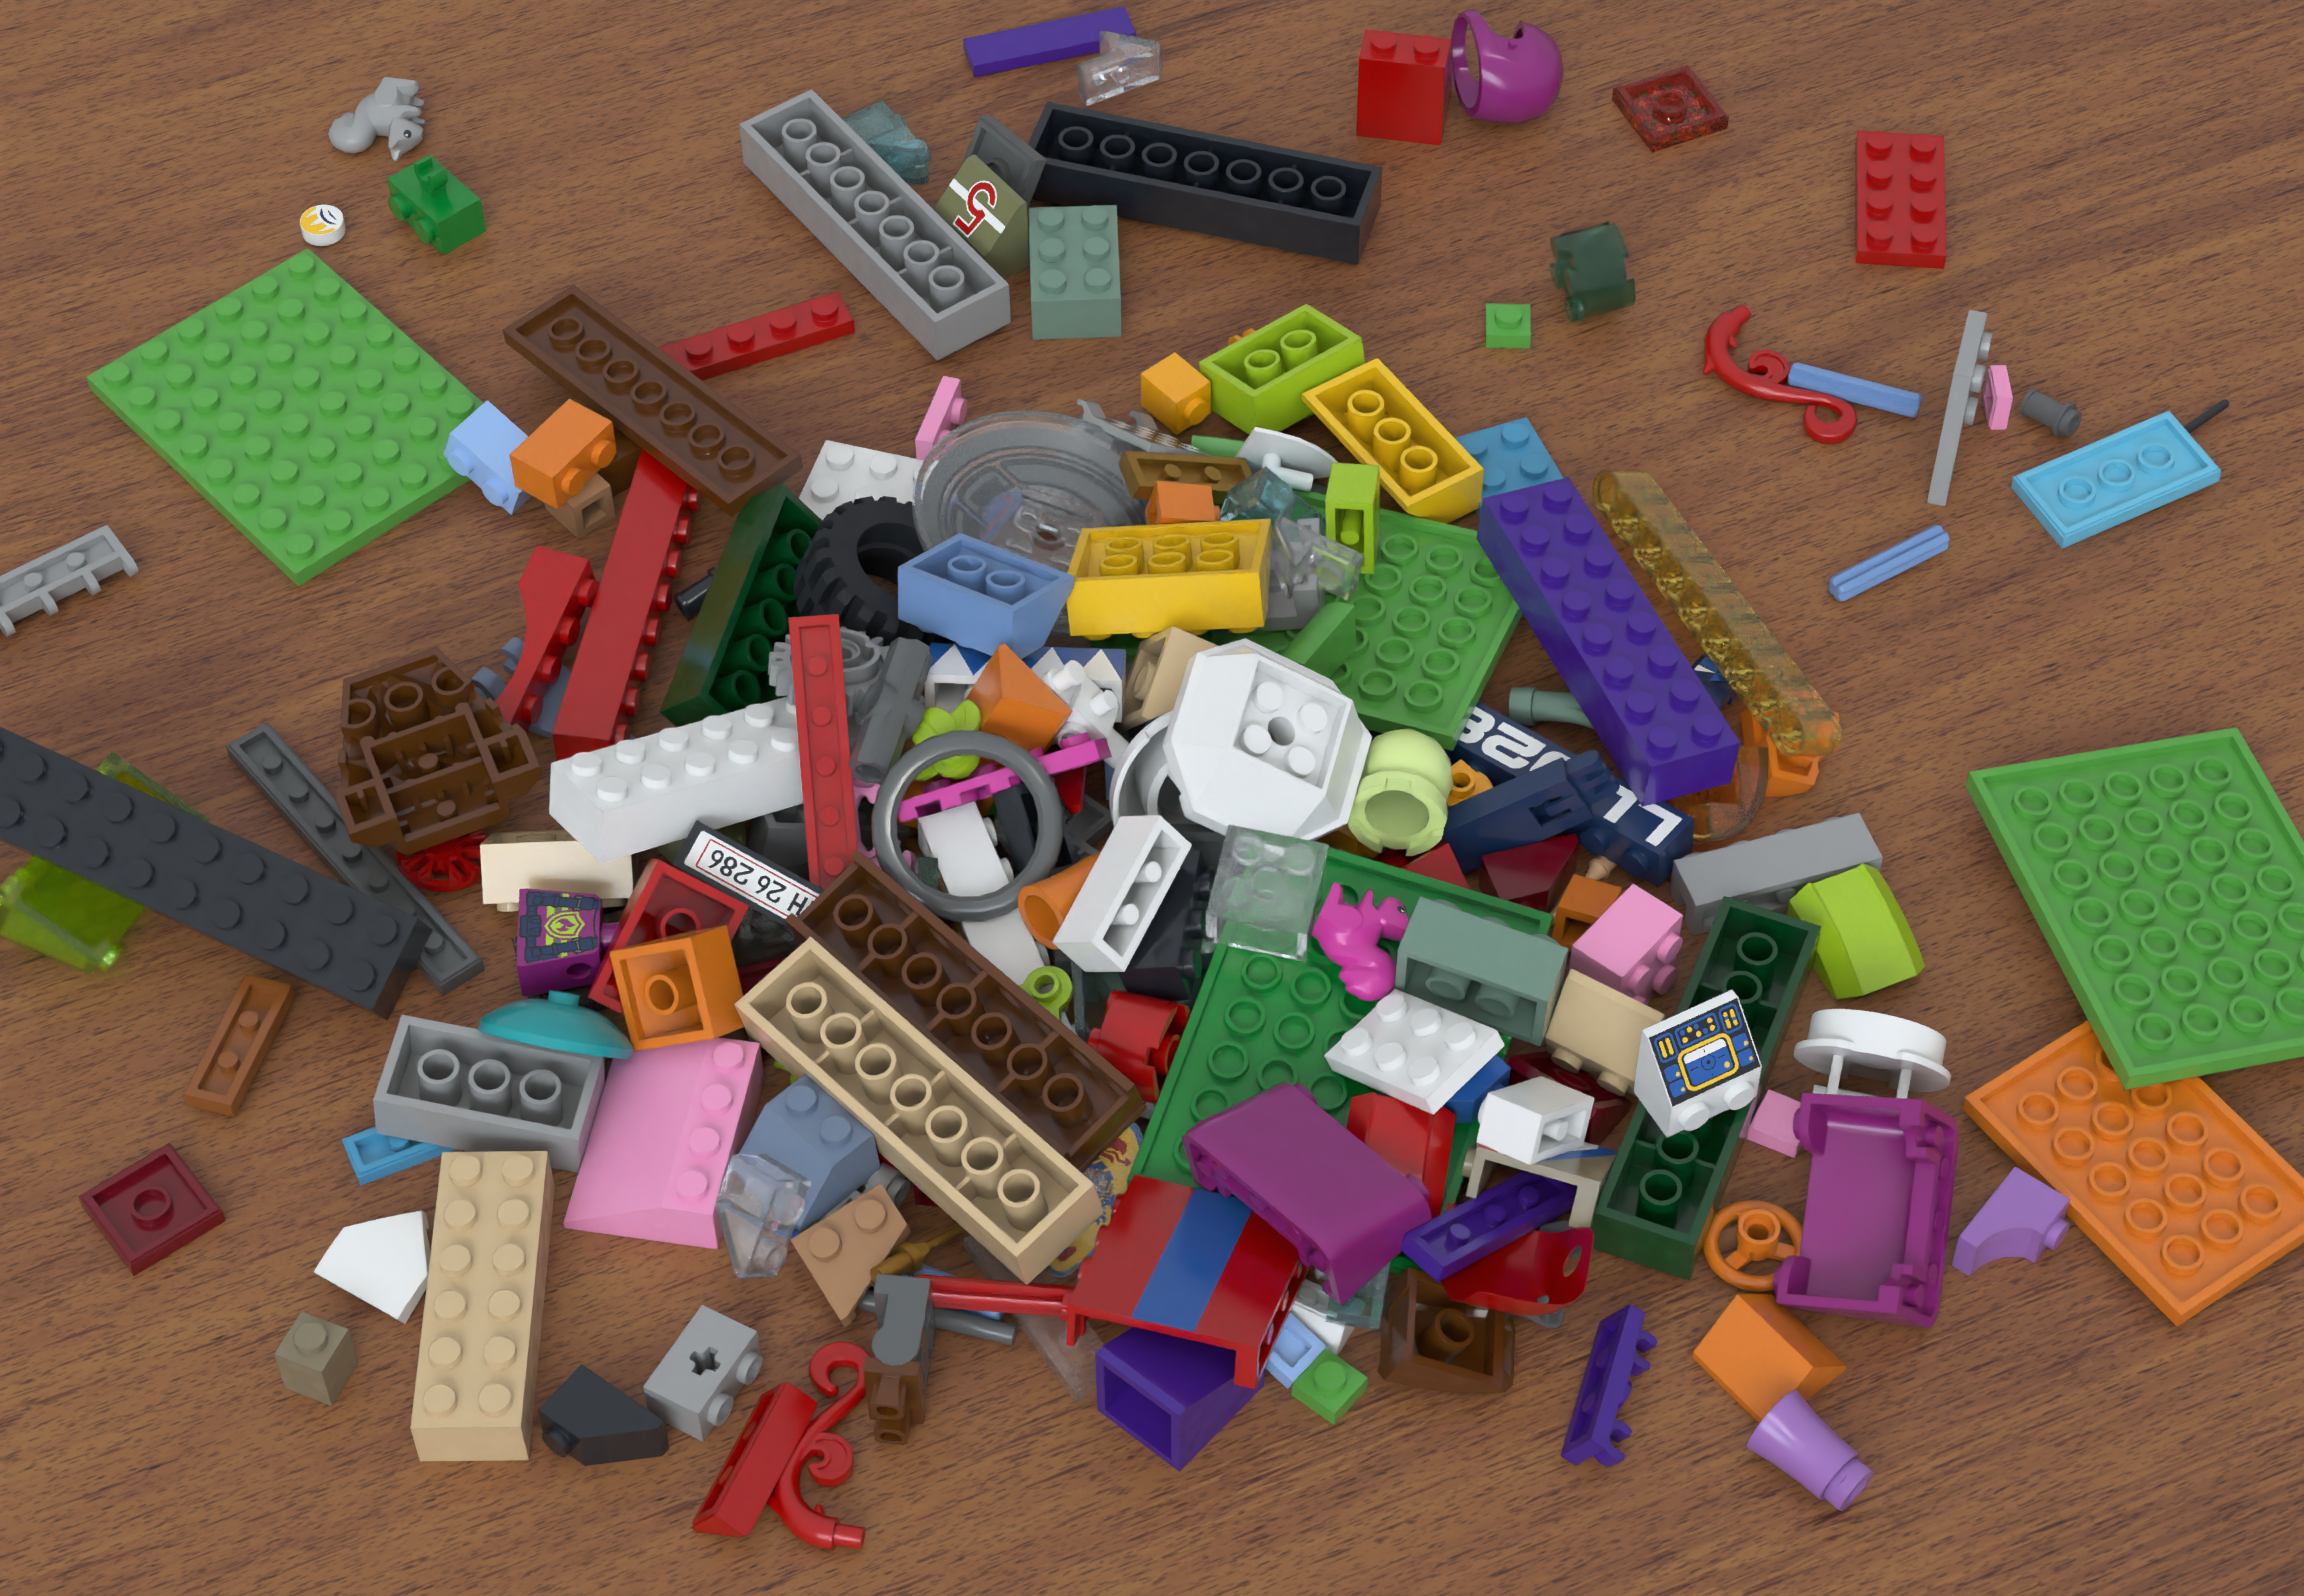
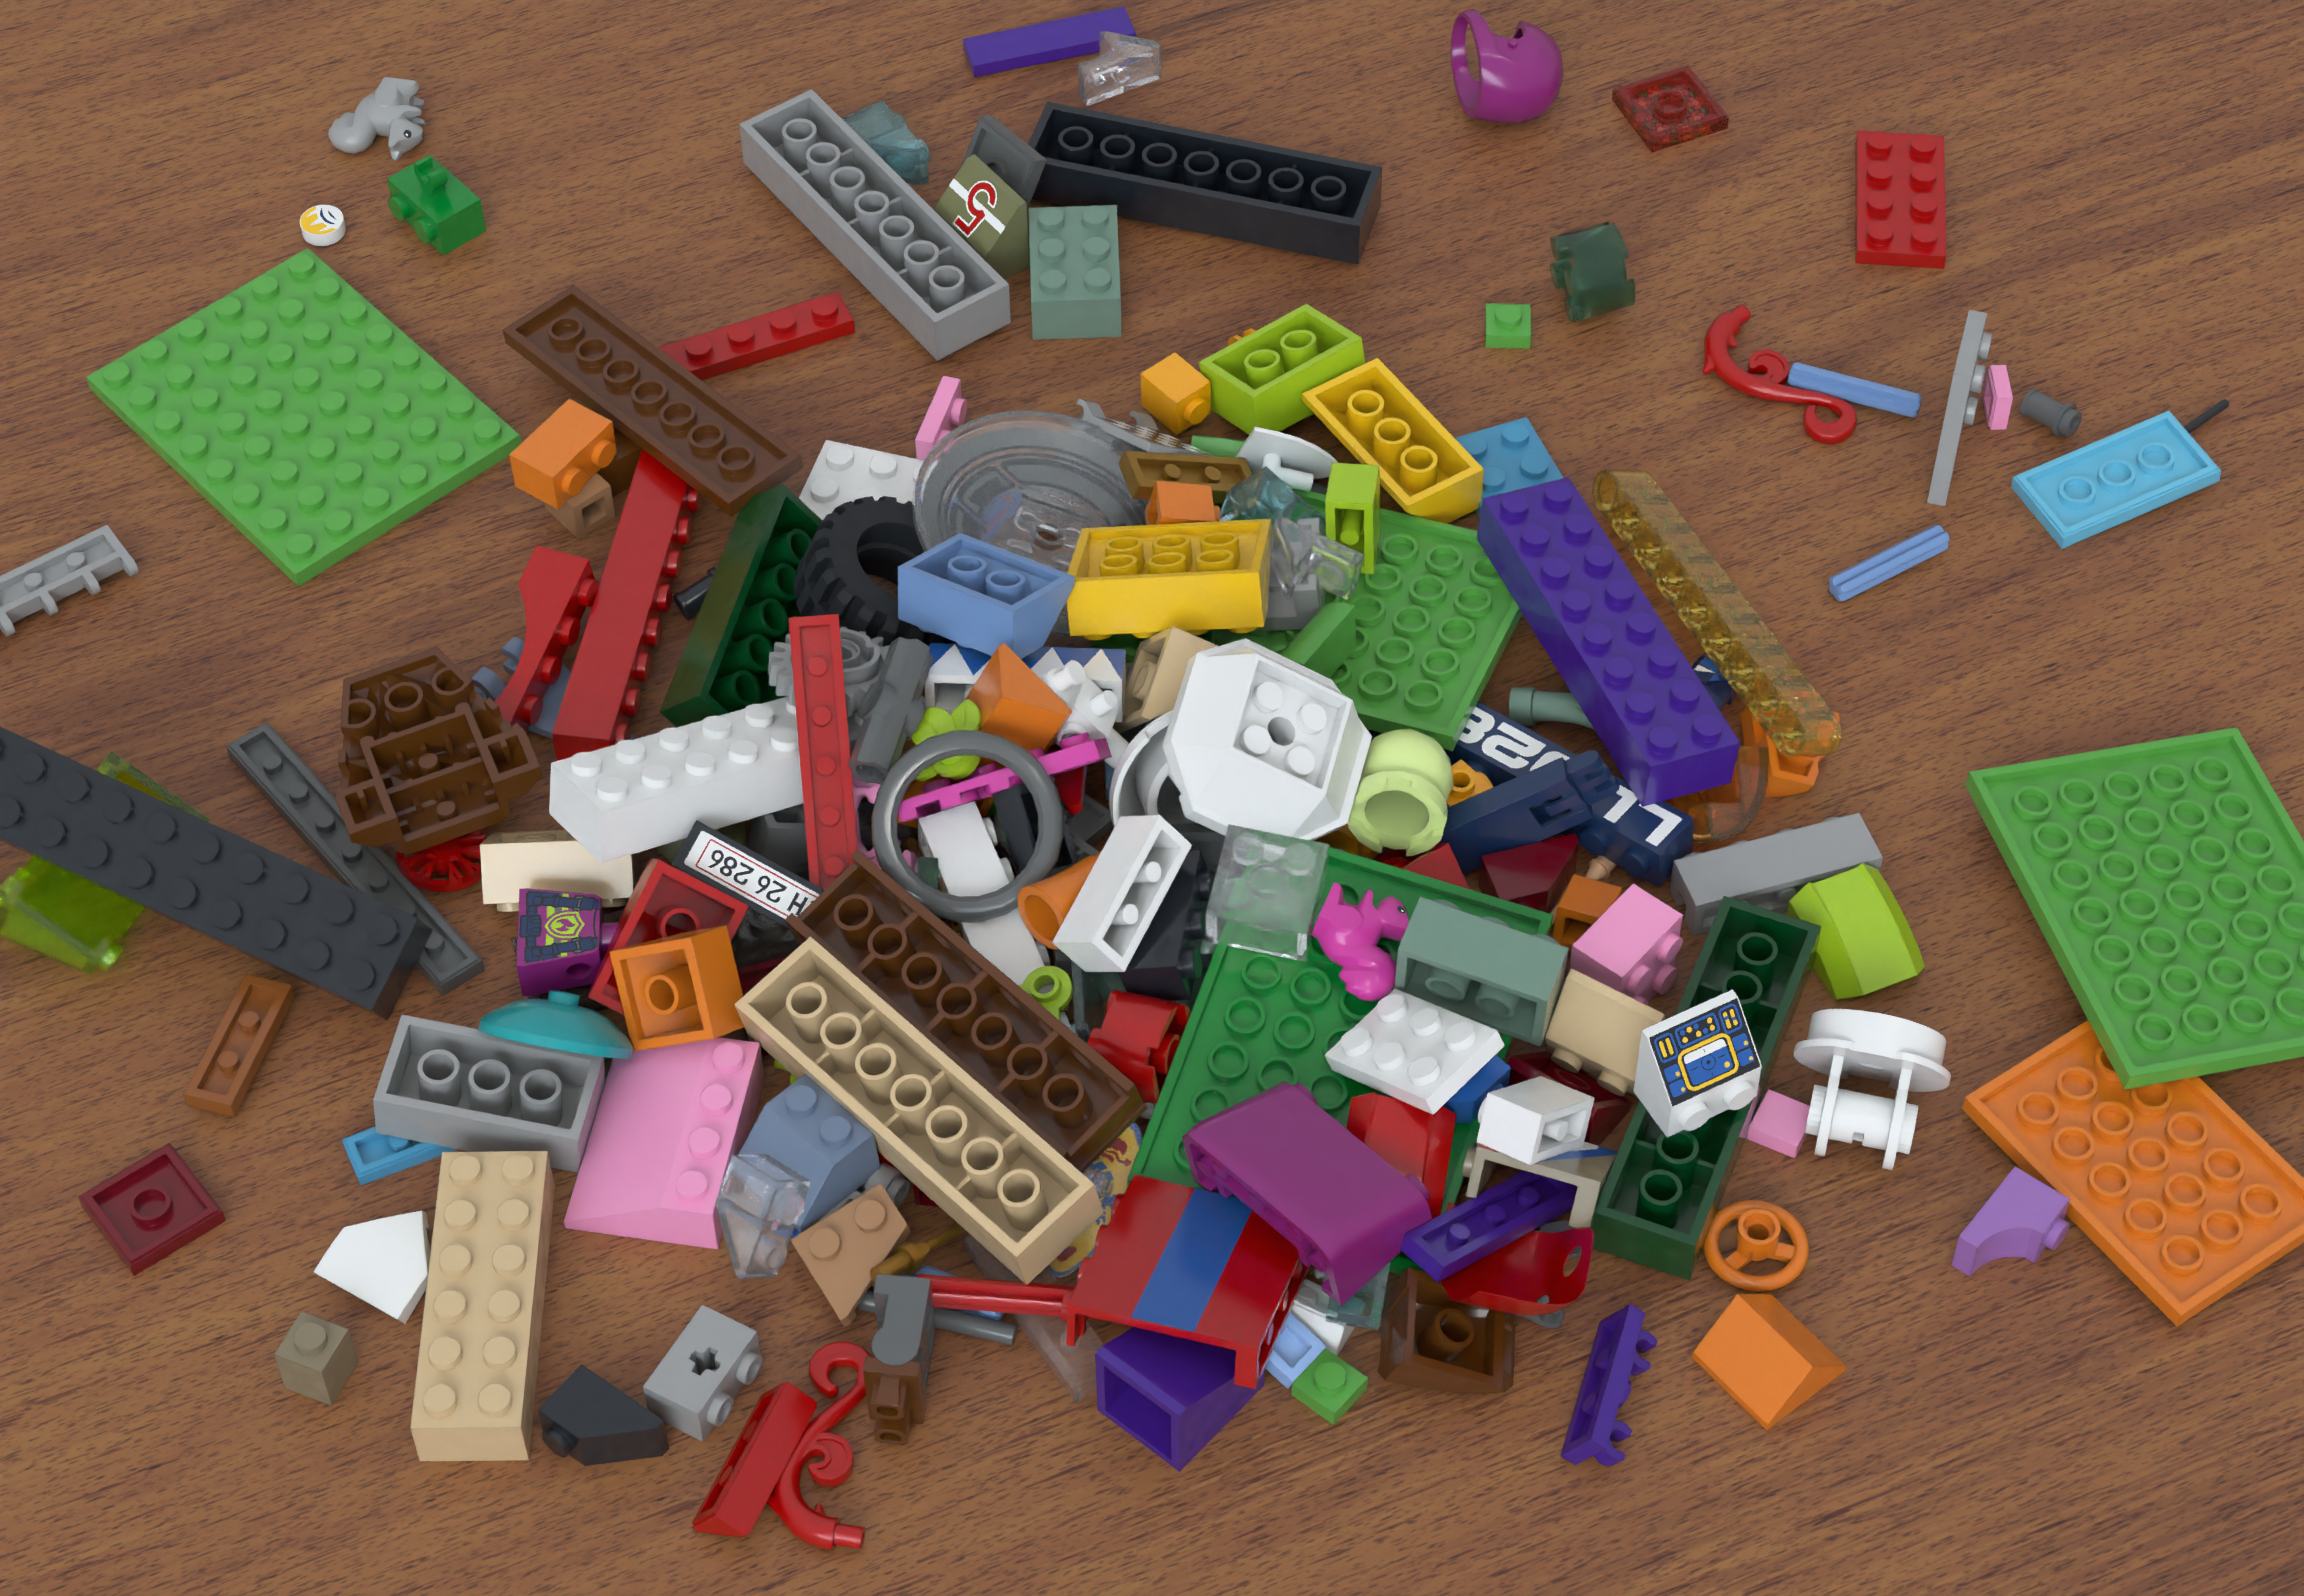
light blue brick [443,400,532,515] -> none
red slope [1356,29,1453,146] -> none
medium lavender plant [1747,1390,1874,1511] -> none
magenta windscreen [1773,1093,1959,1327] -> none

